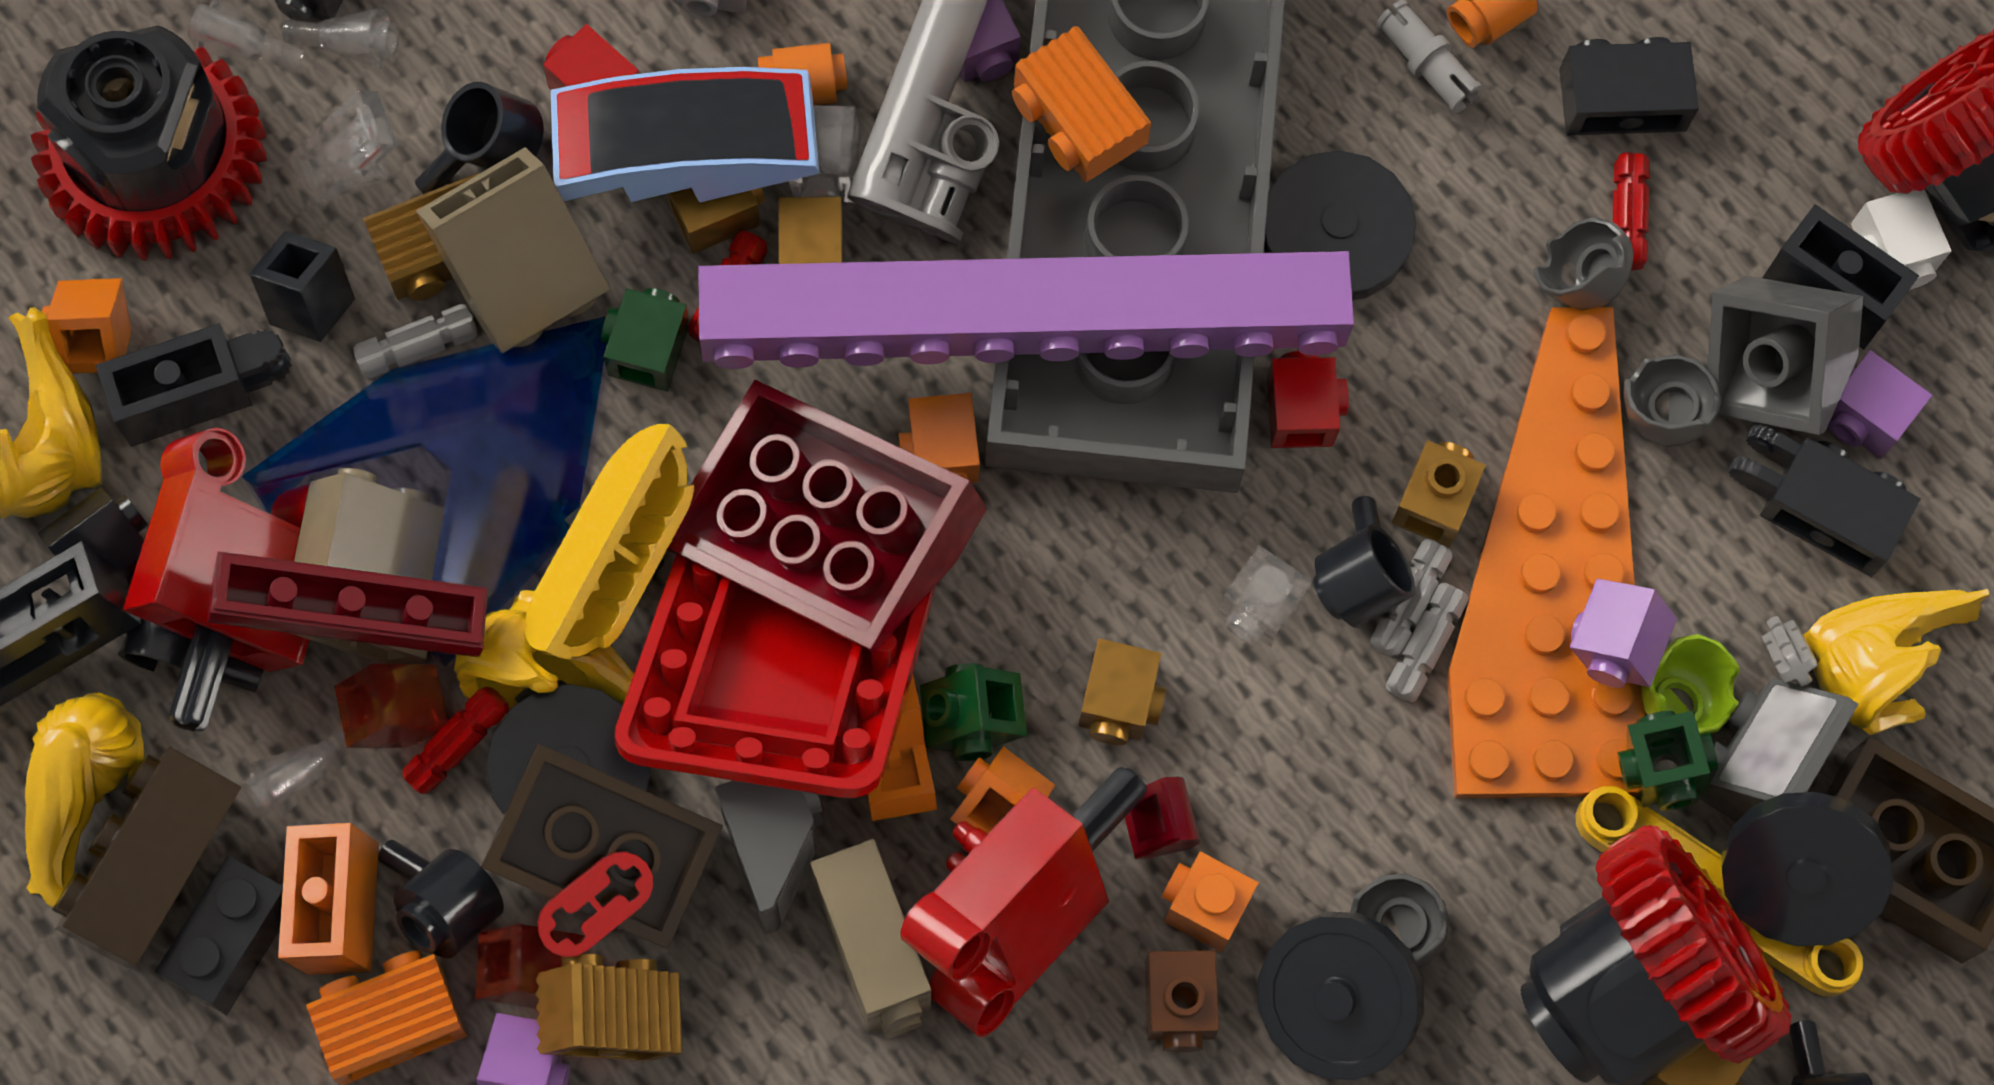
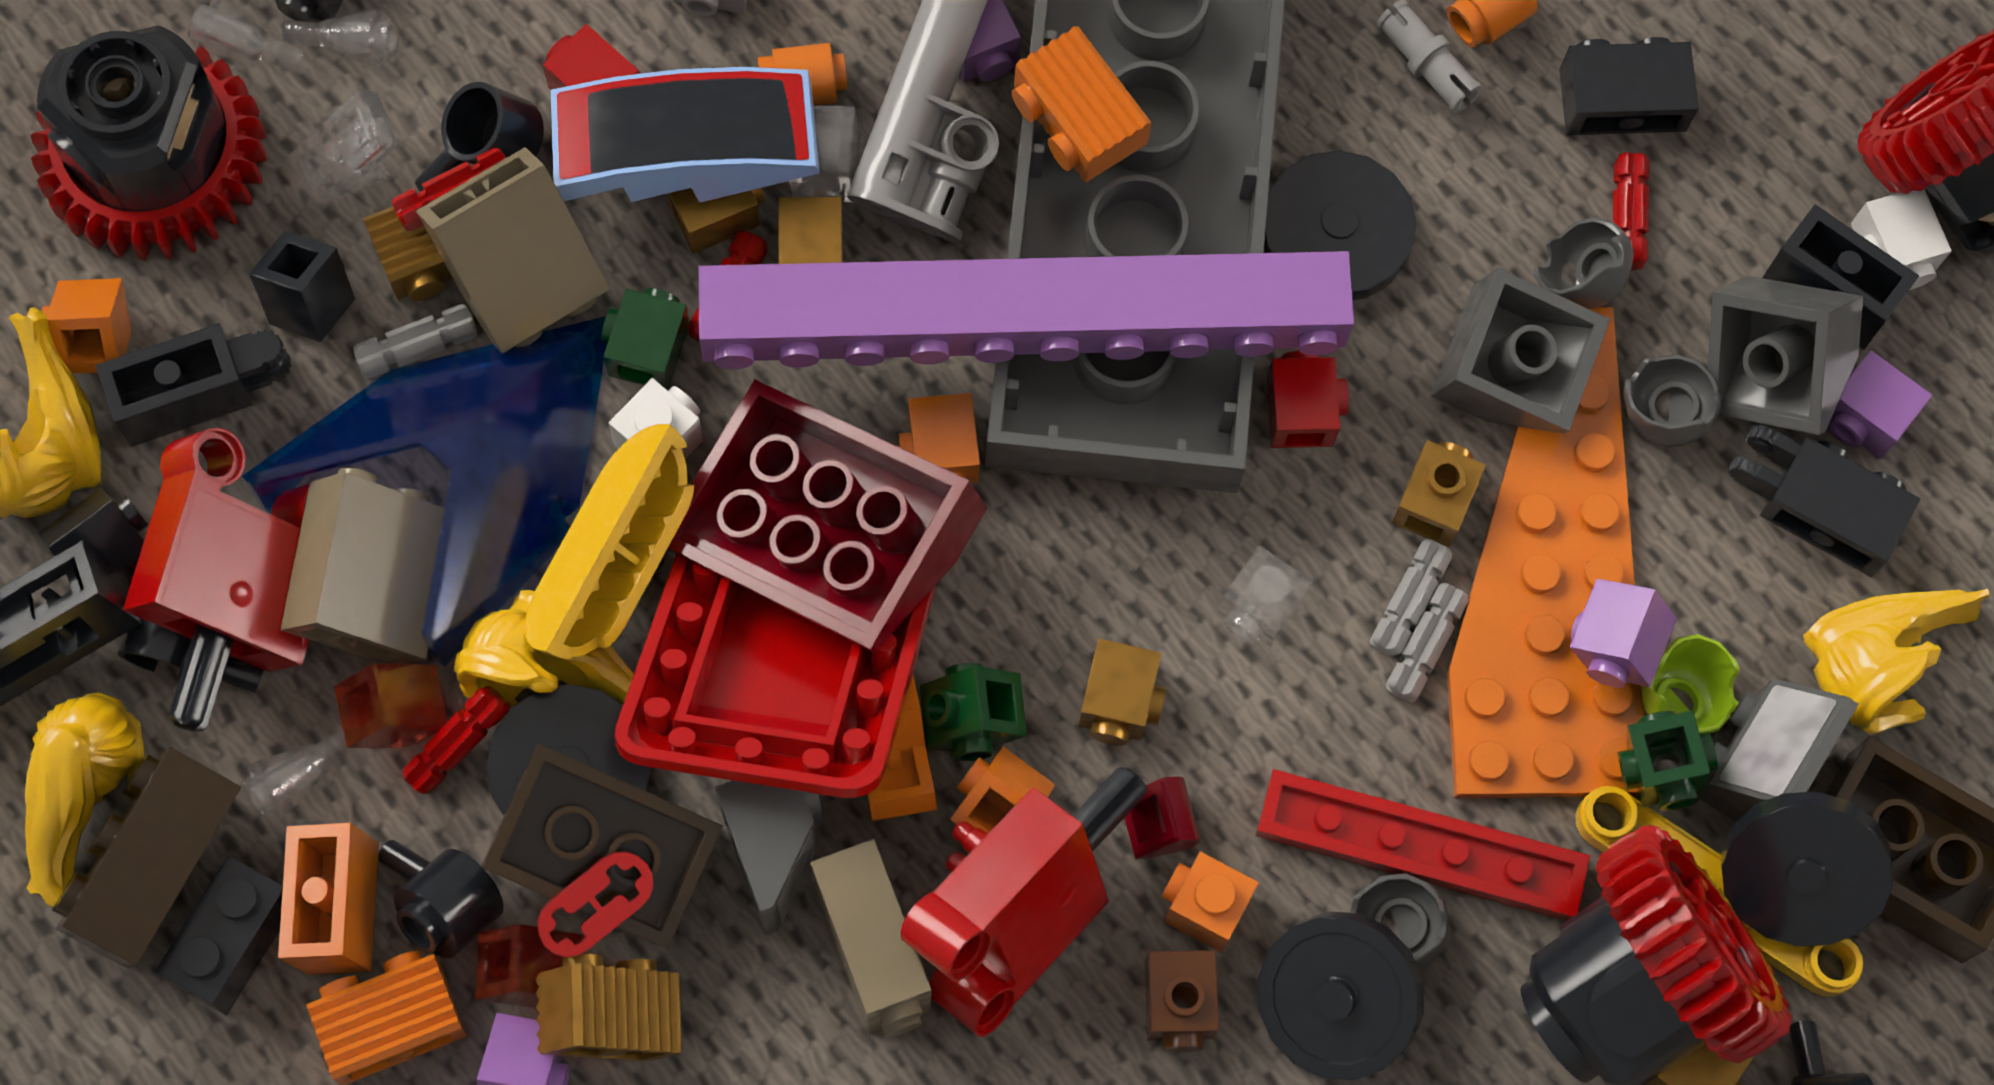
dark red brick [207,551,488,658] -> none
black piece [1313,496,1416,628] -> none
light grey axle [1762,616,1818,687] -> none
none -> red axle [392,148,506,231]
none -> white brick [608,378,703,459]
none -> red plate [1255,769,1591,921]
none -> dark grey slope [1431,268,1610,434]

